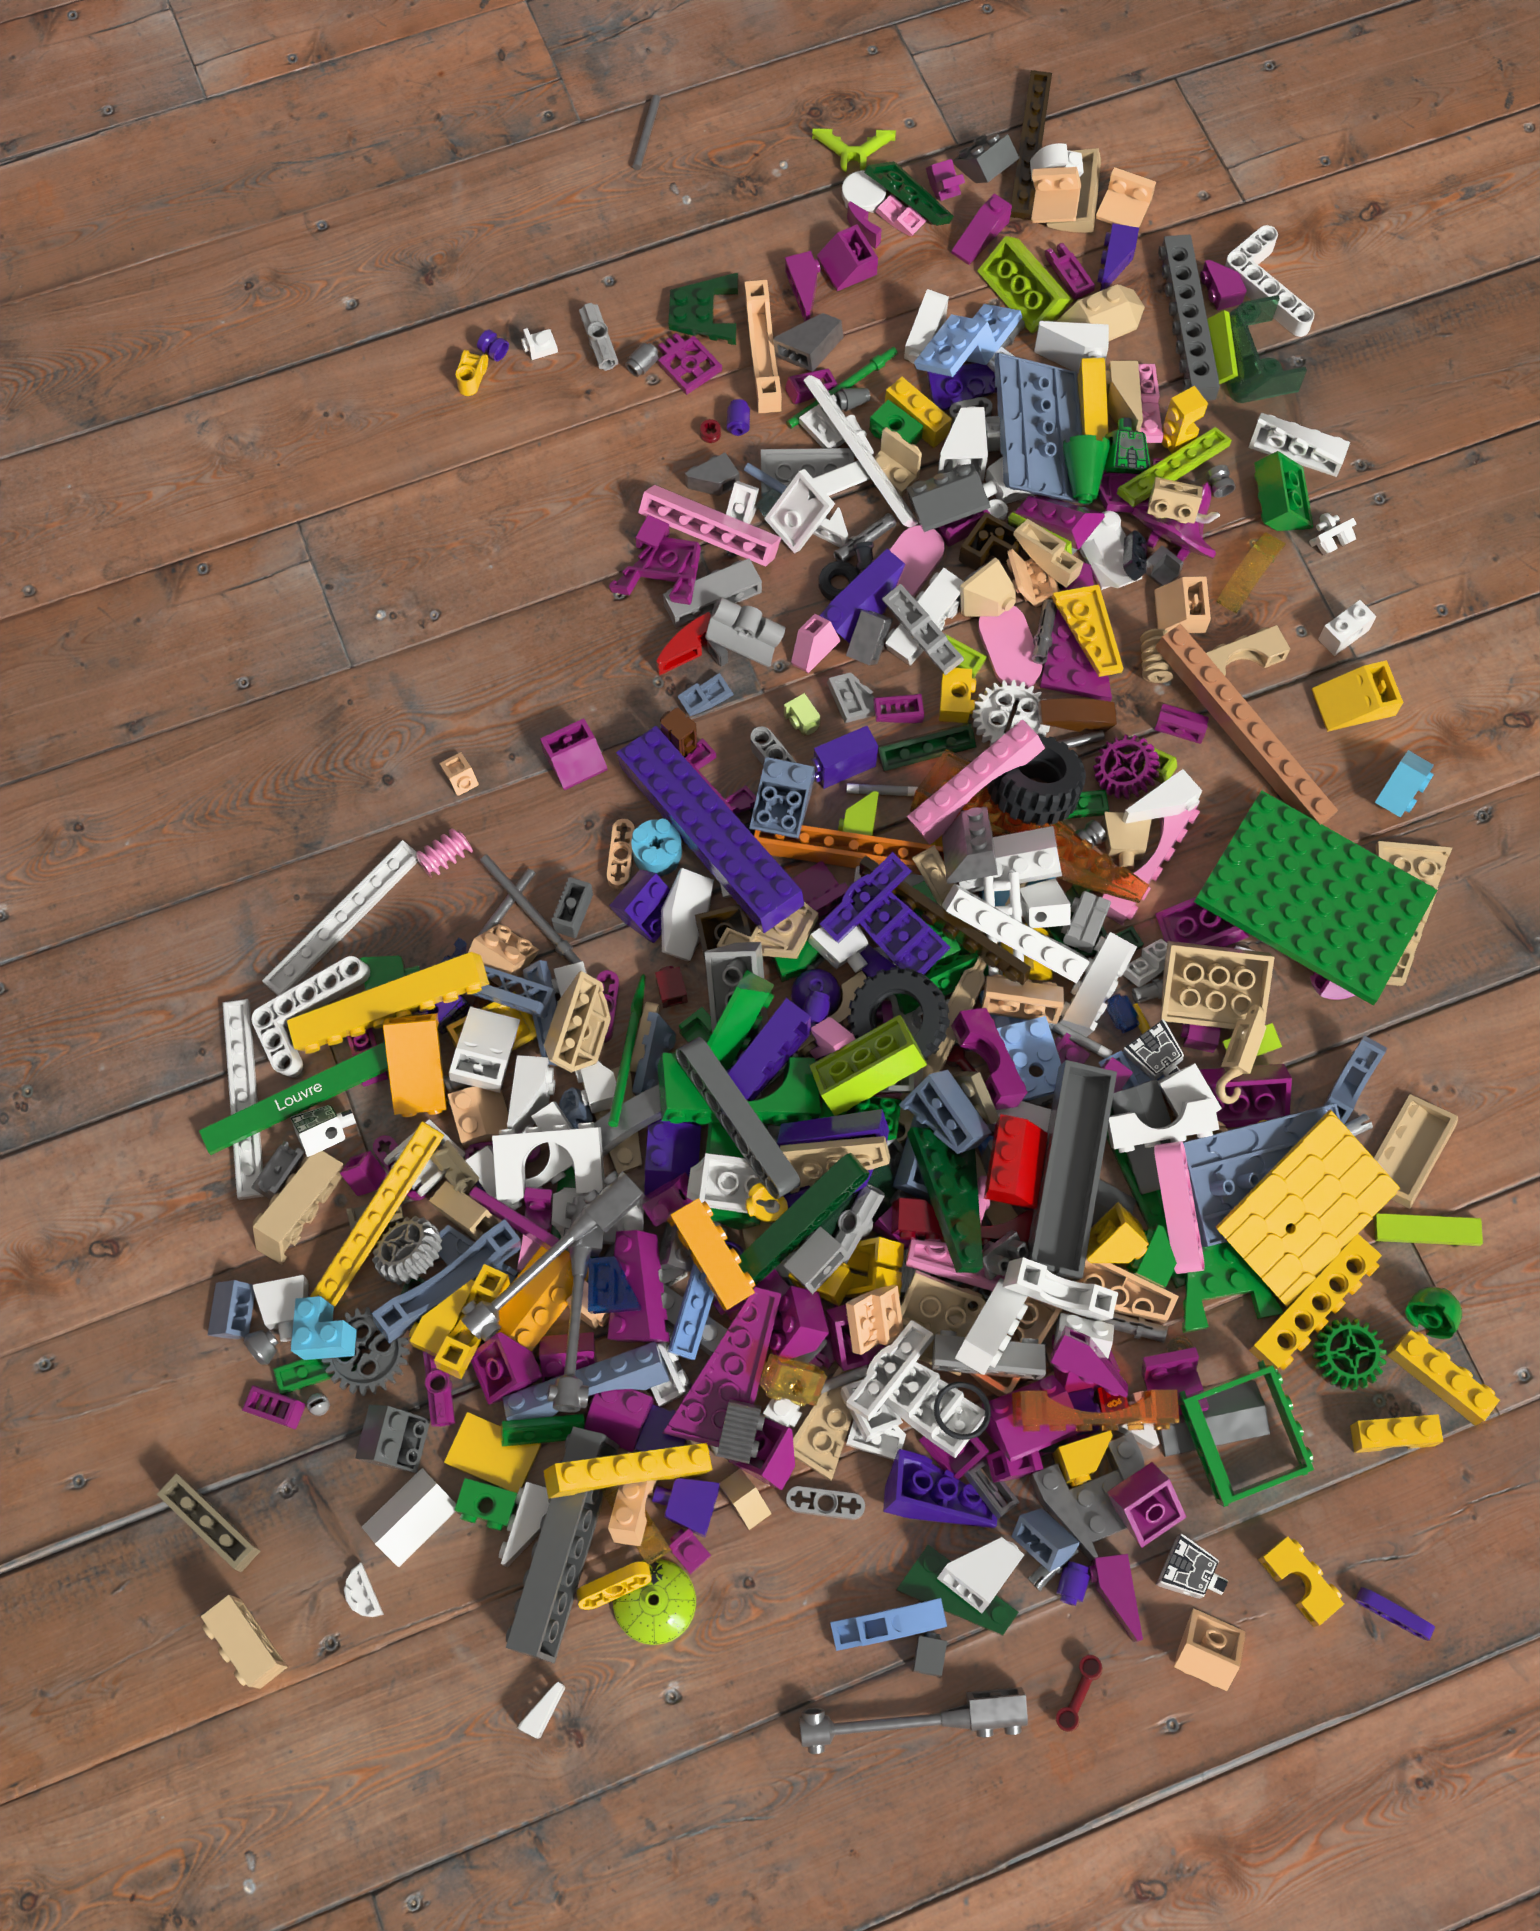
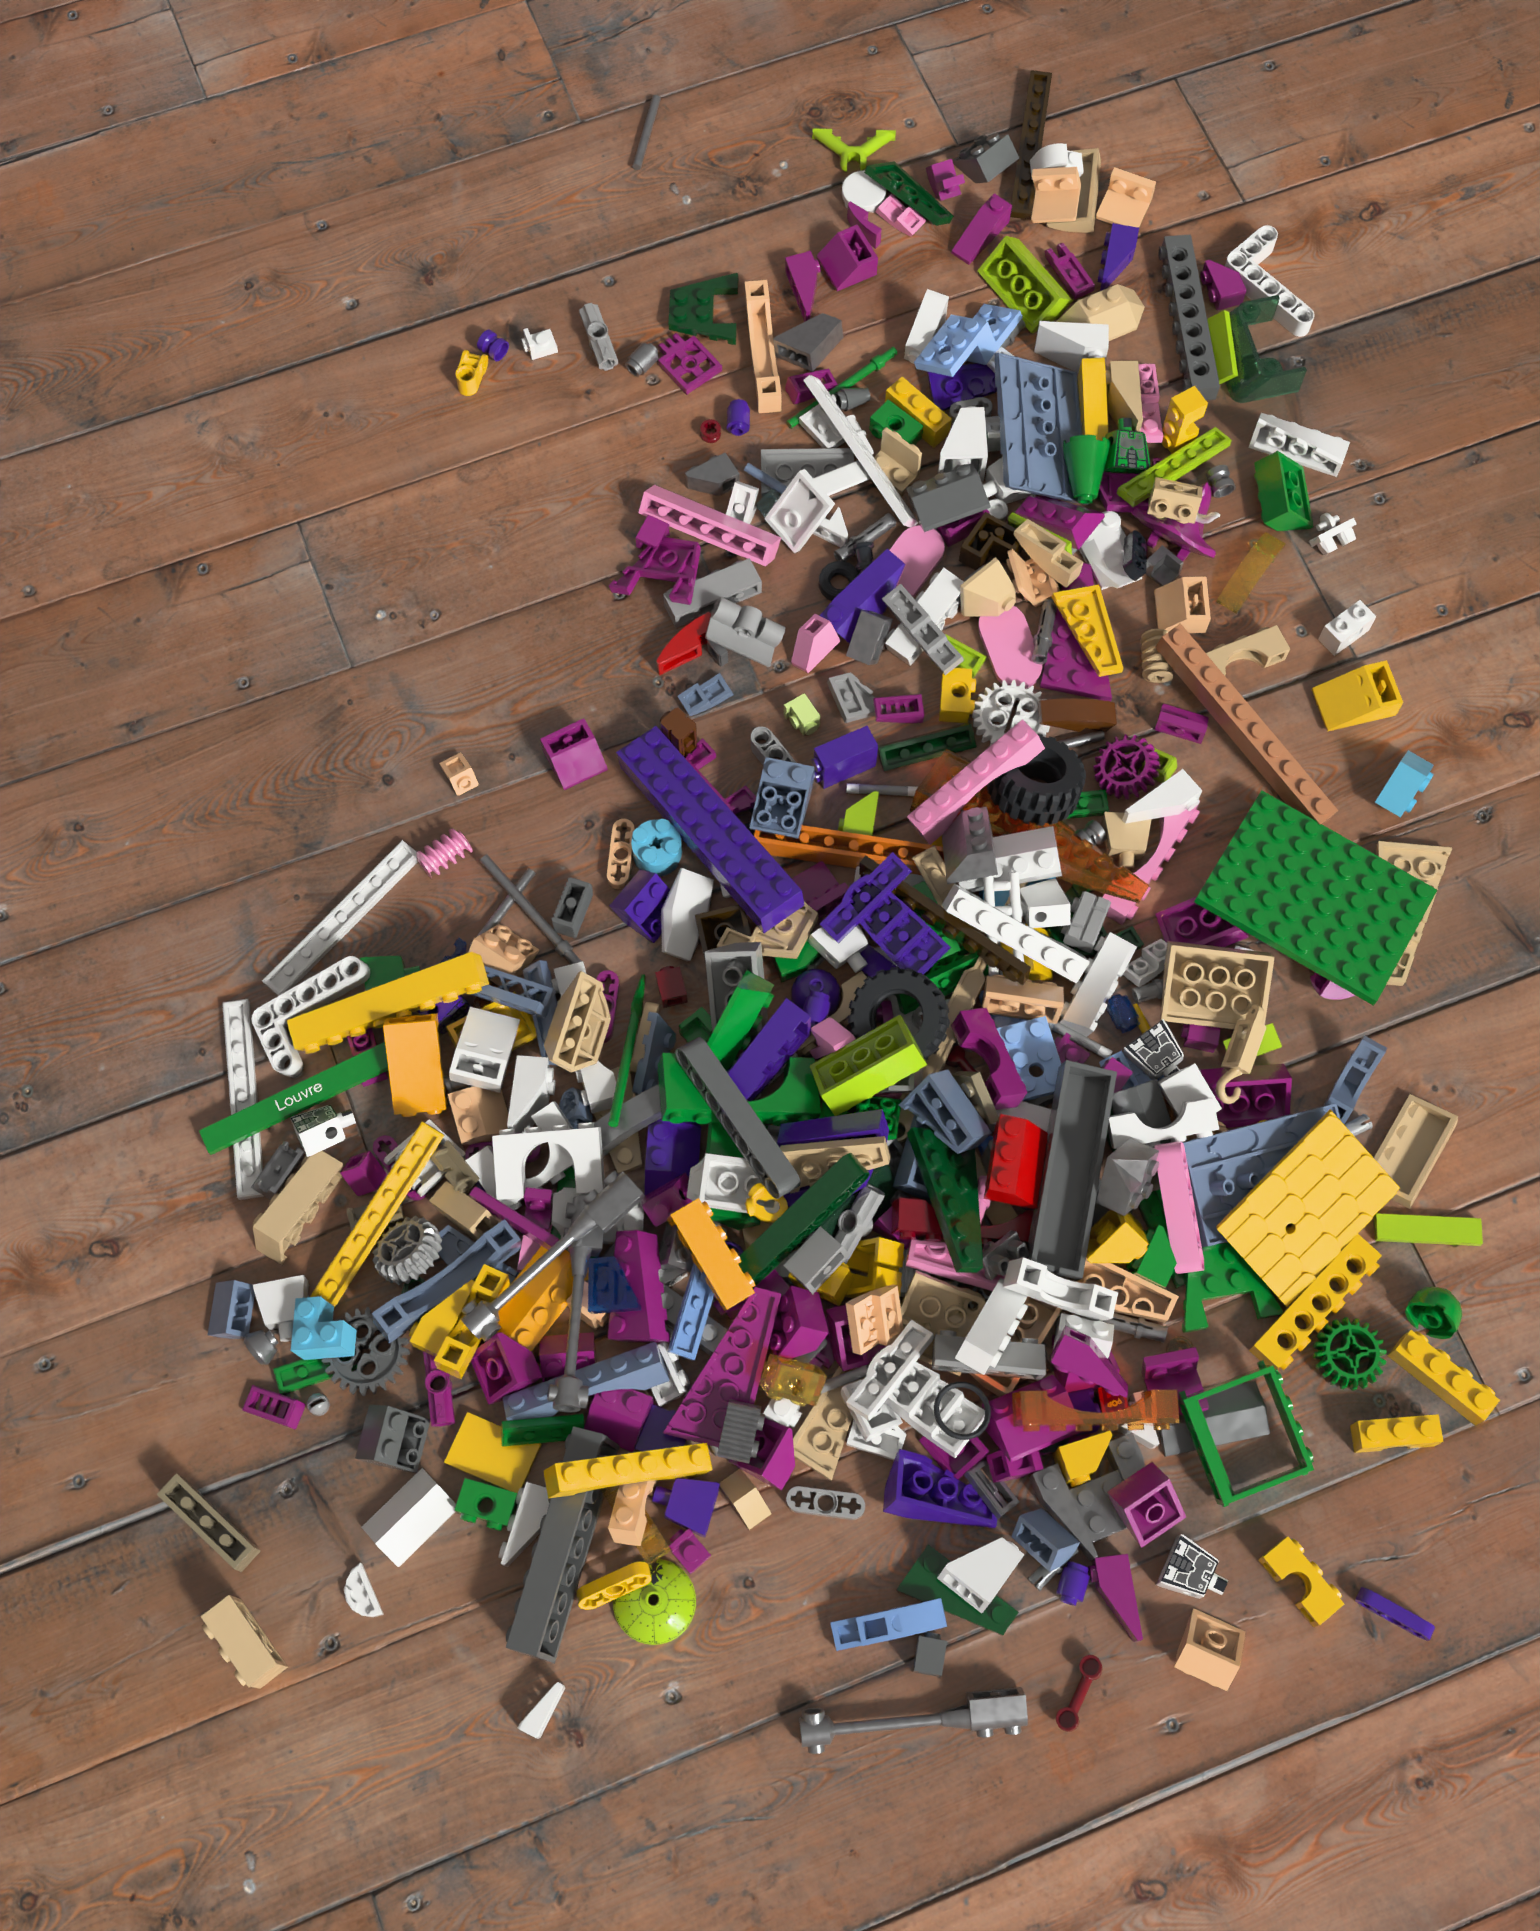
none -> flat silver slope [1096,1138,1159,1216]

